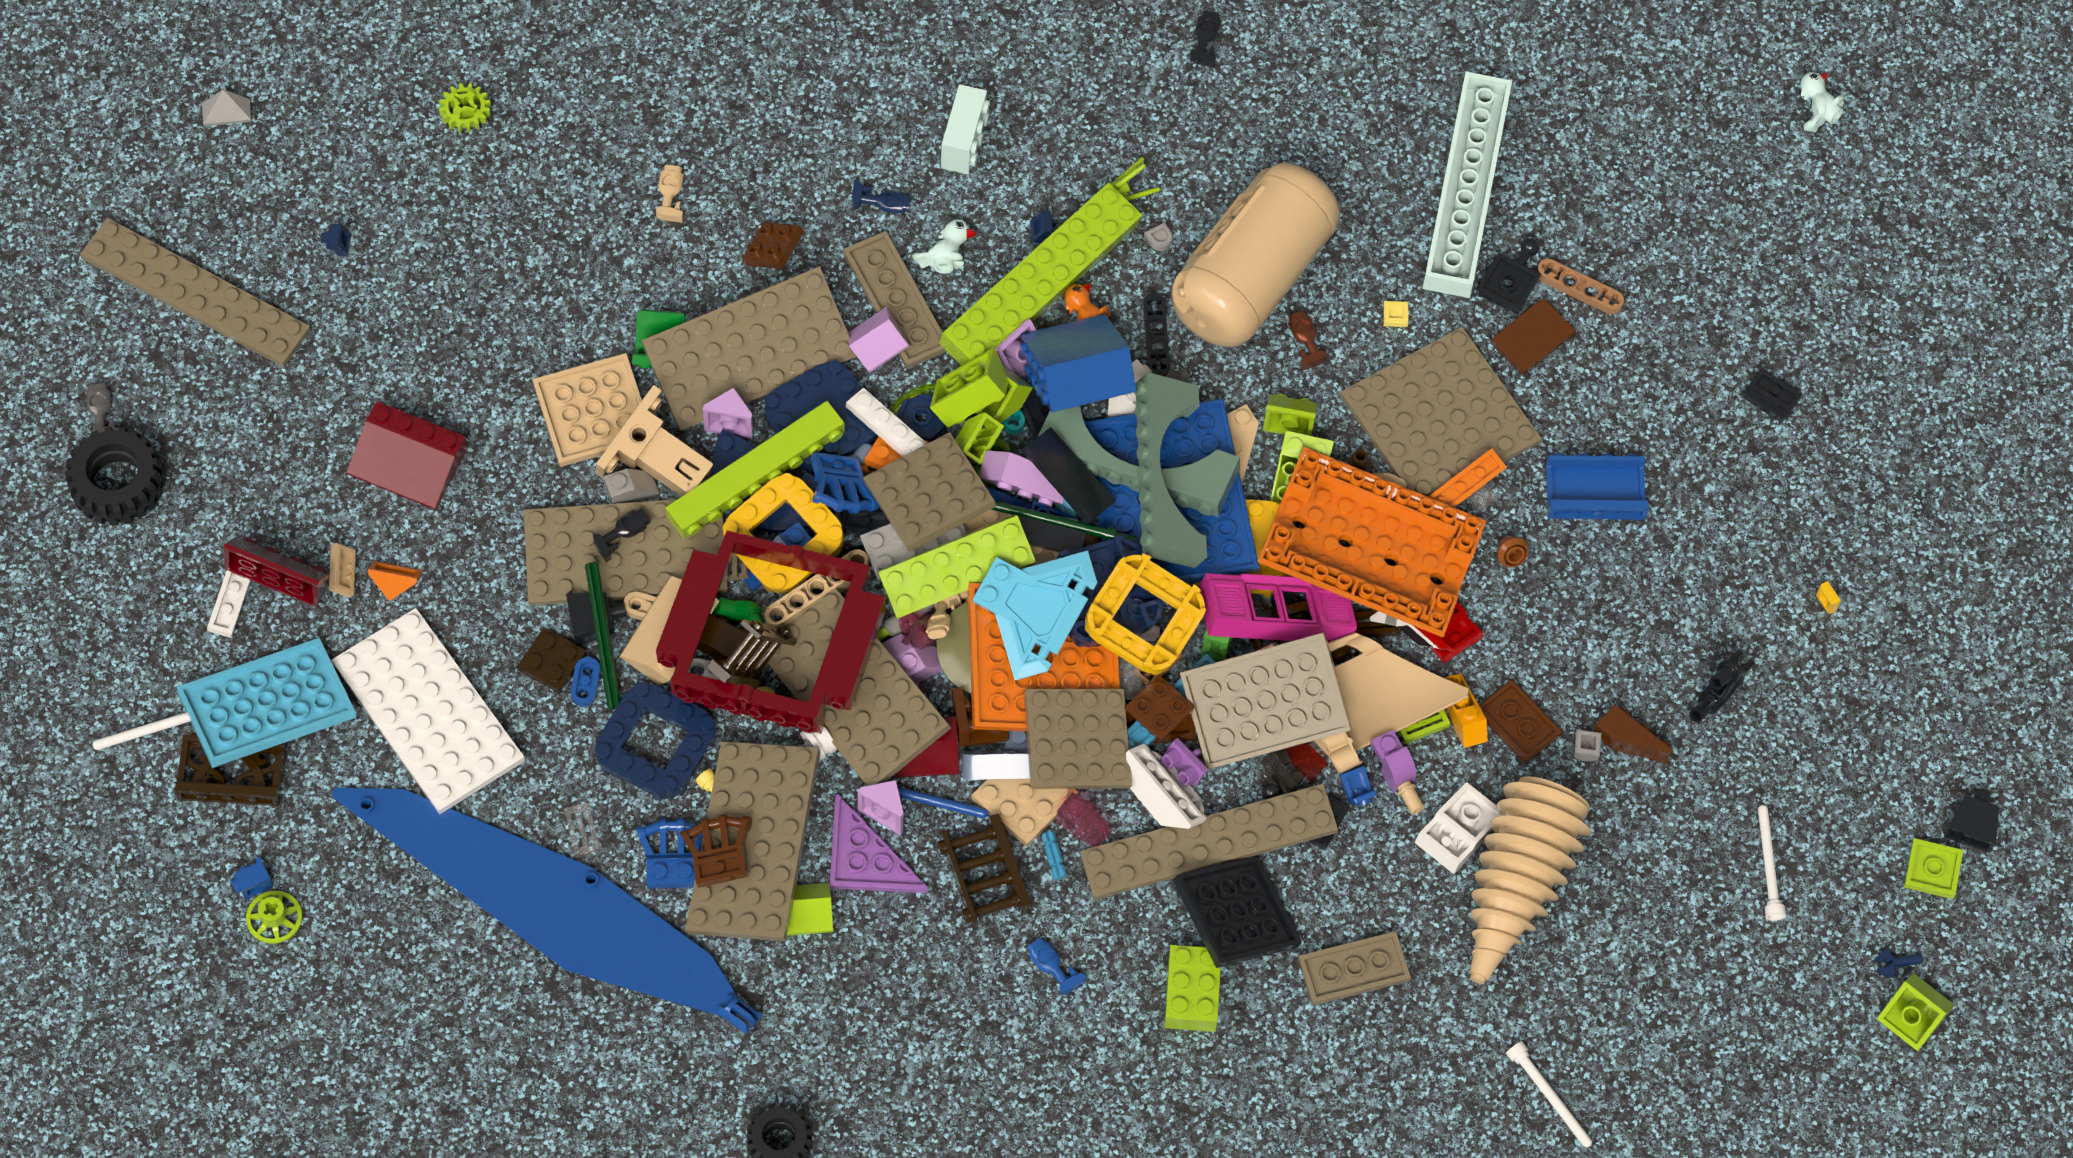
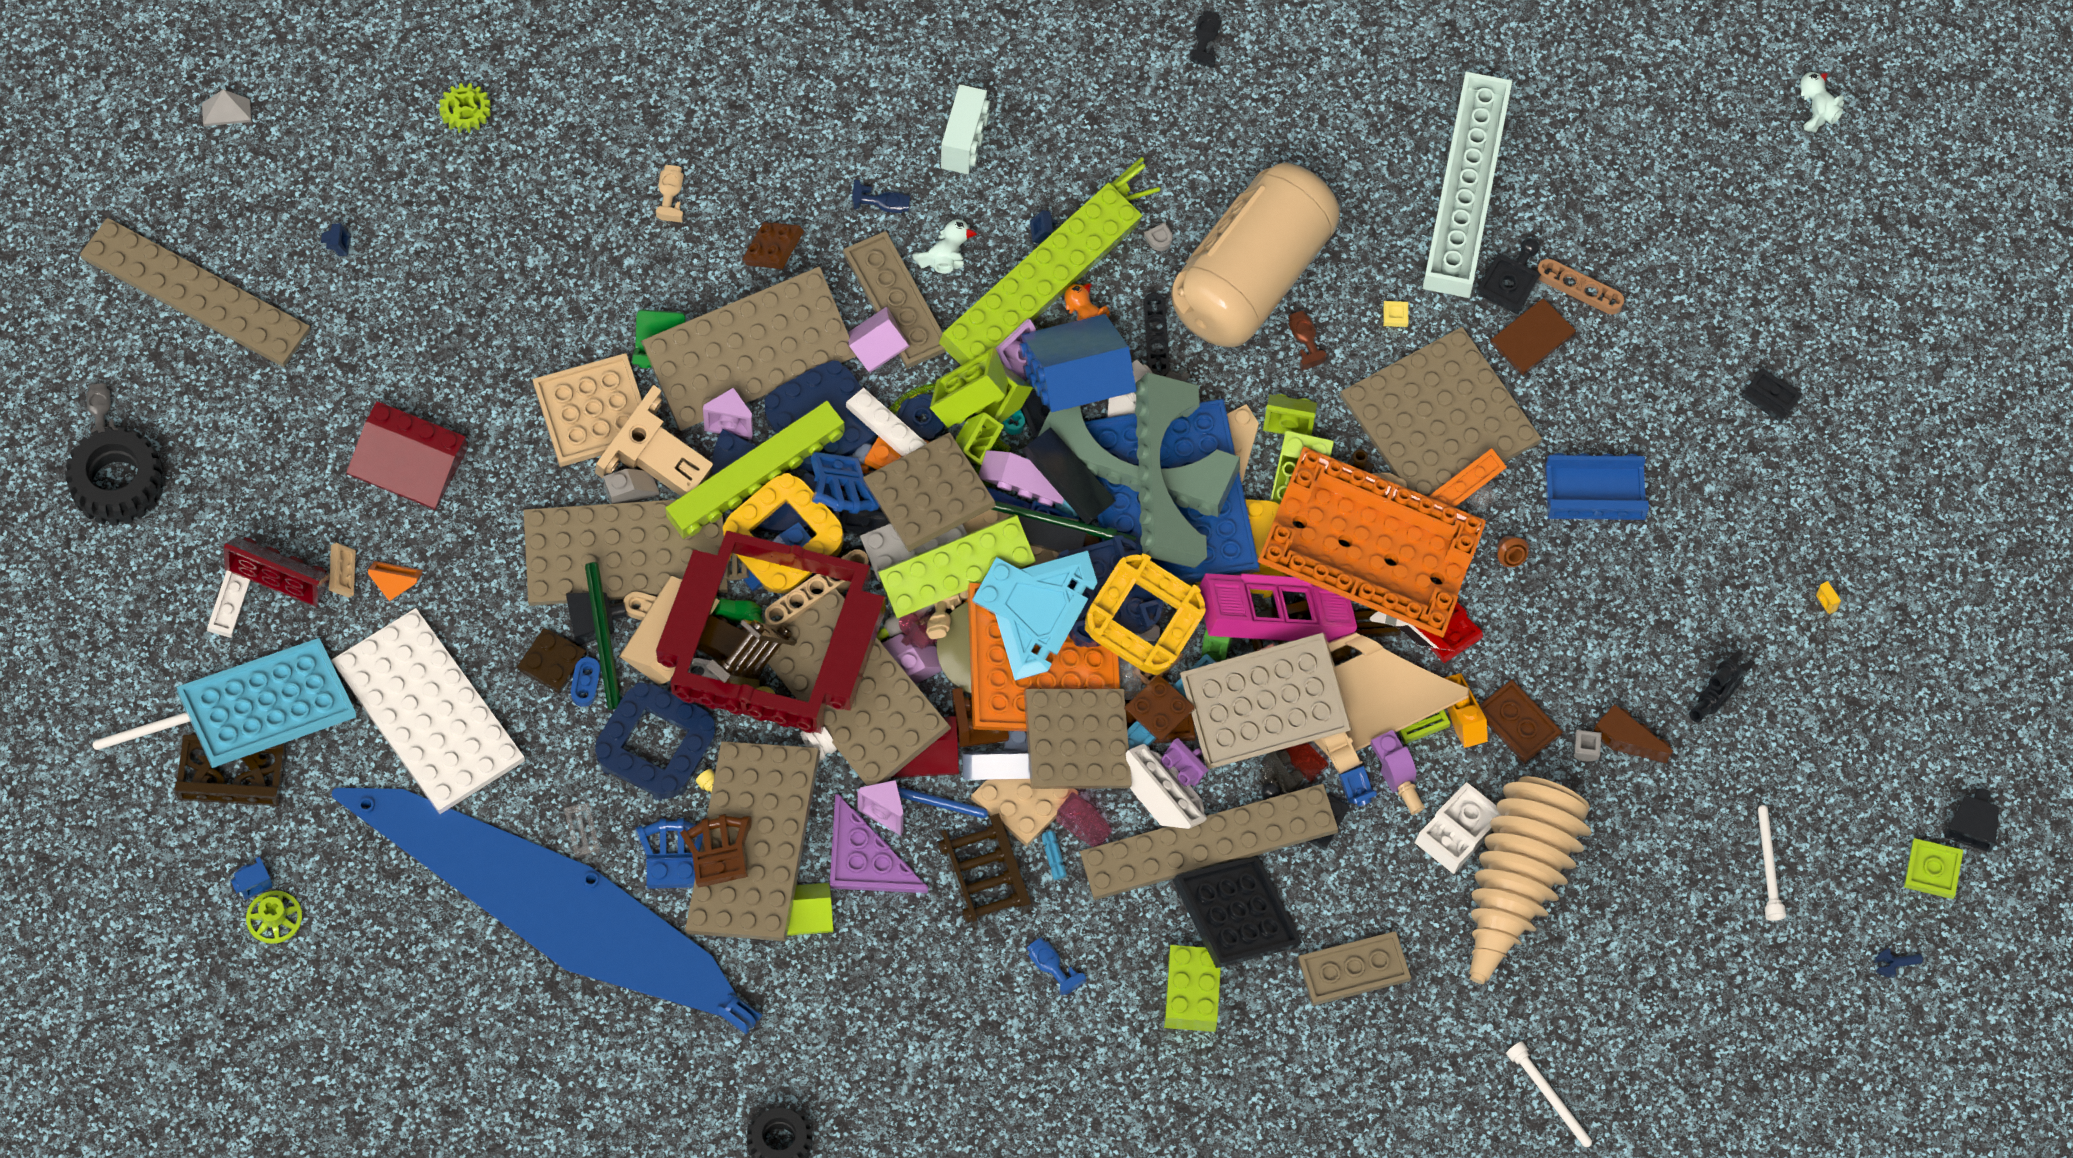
black piece [593,508,651,562] -> none
lime slope [1877,973,1955,1051] -> none

